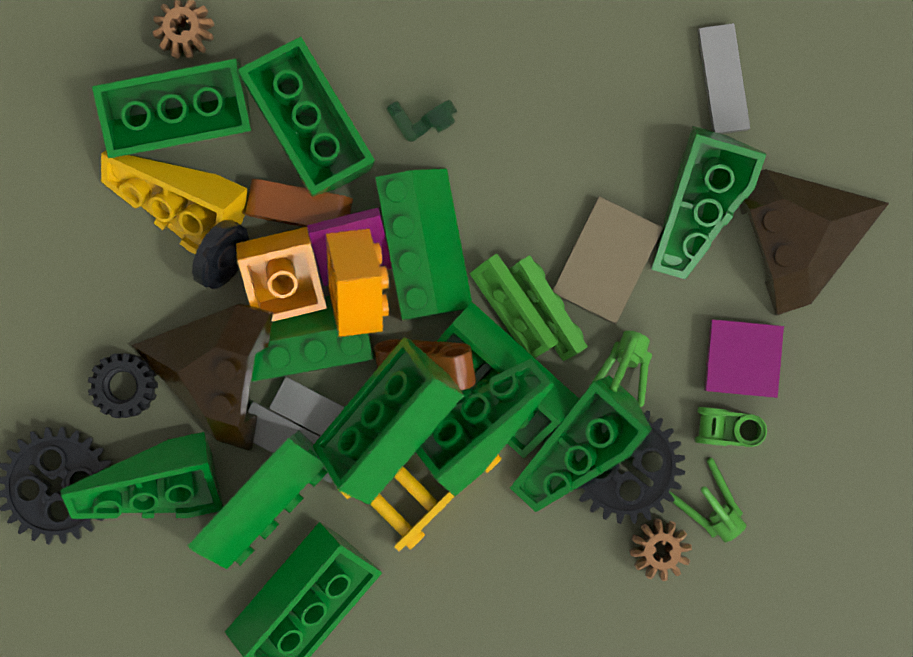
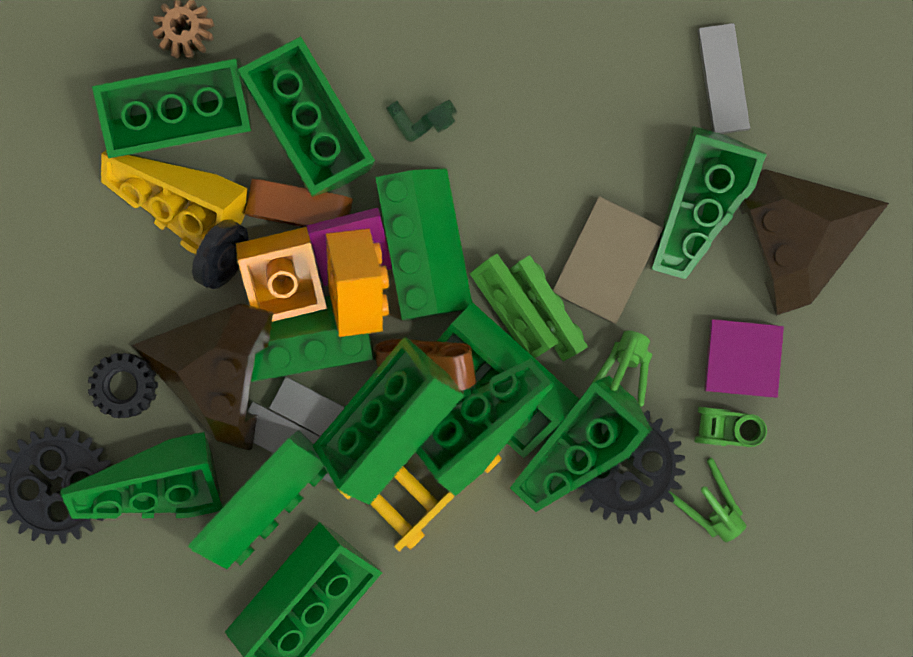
medium nougat gear [629,518,692,581] -> none

